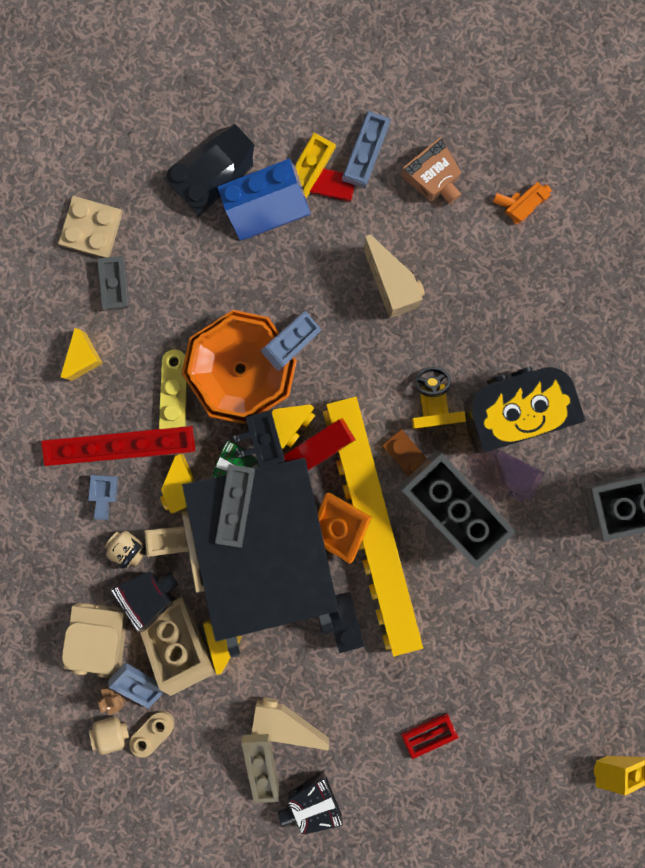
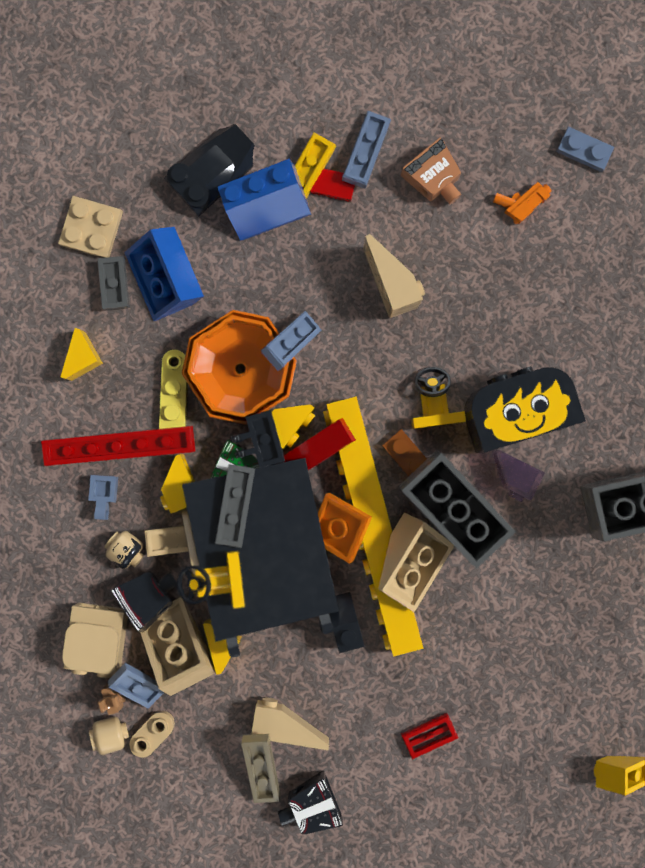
none -> blue slope [124,227,204,321]
none -> yellow piece [177,551,245,608]
none -> tan slope [379,513,454,612]
none -> sand blue plate [556,126,614,172]

